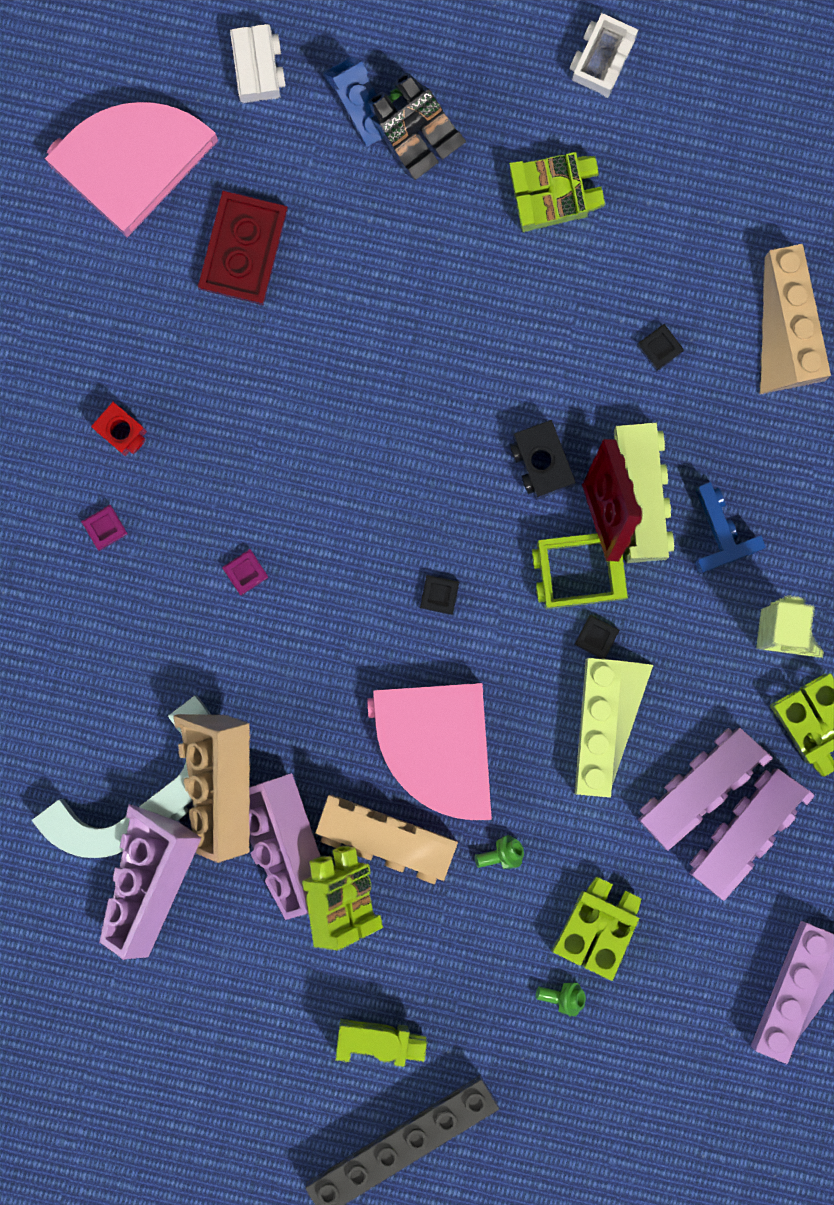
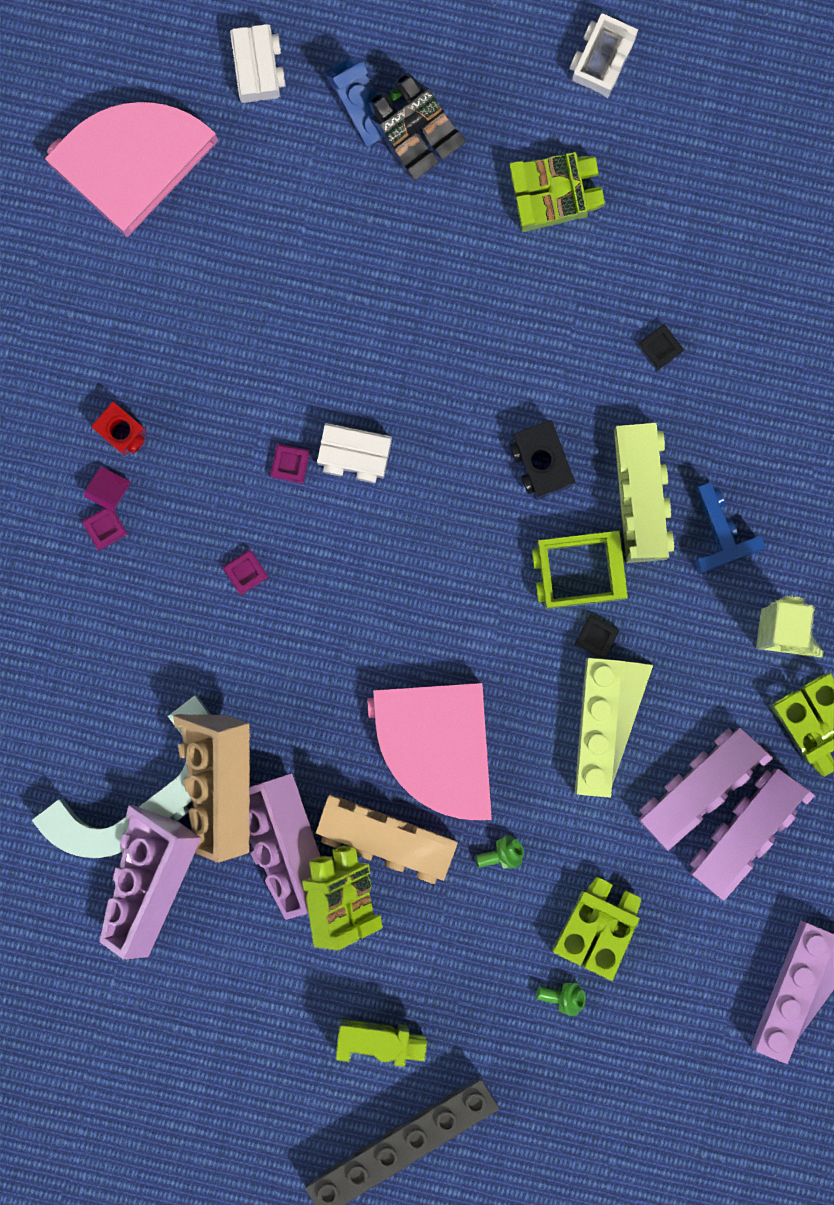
dark red plate [198,190,288,306] -> none
black tile [420,575,460,615] -> none
dark red plate [582,439,642,562] -> none
tan wedge [760,244,831,394] -> none
none -> magenta tile [84,467,130,512]
none -> magenta tile [270,444,310,484]
none -> white brick [317,423,392,483]

